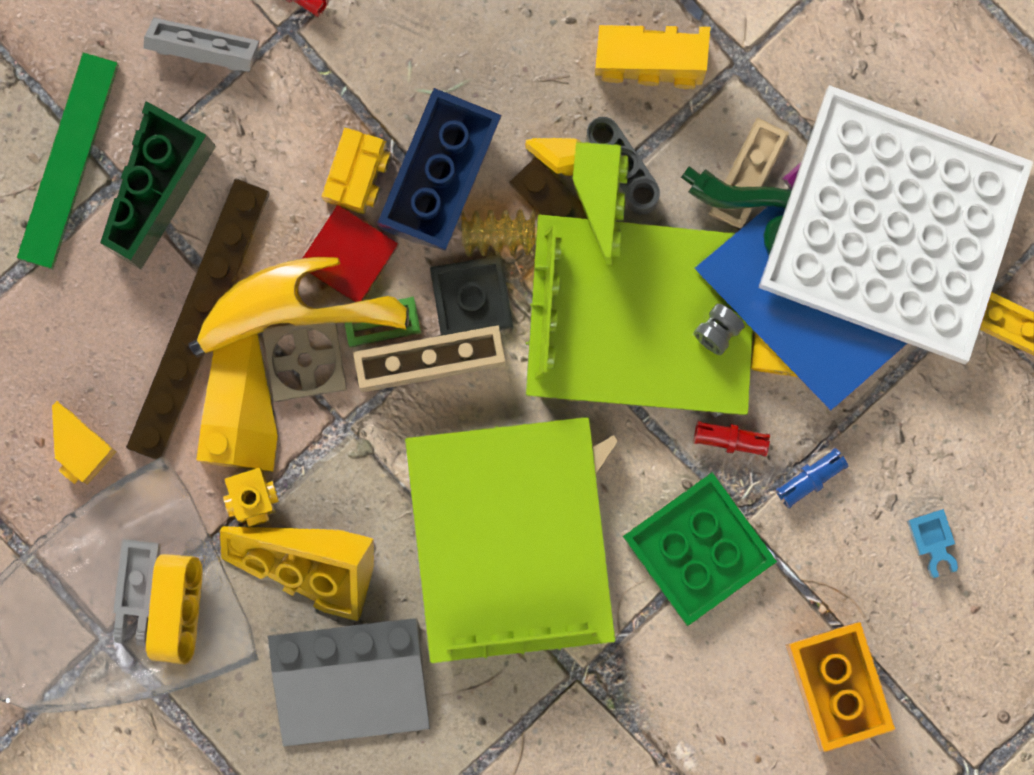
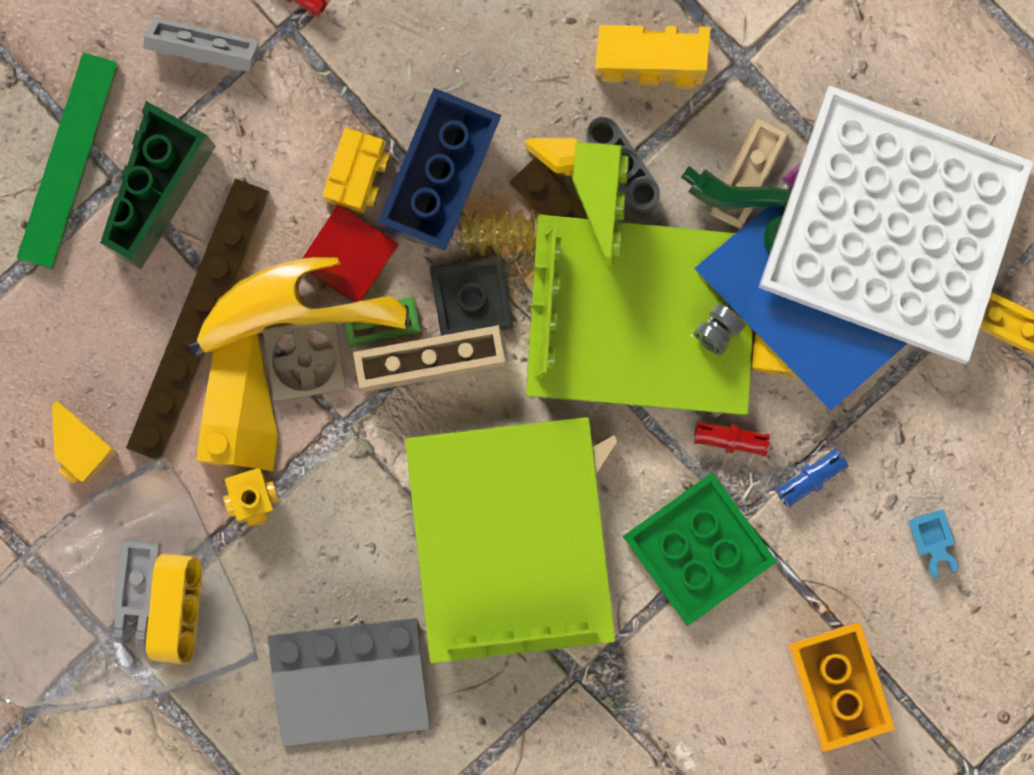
yellow wedge [220,526,374,621] -> none

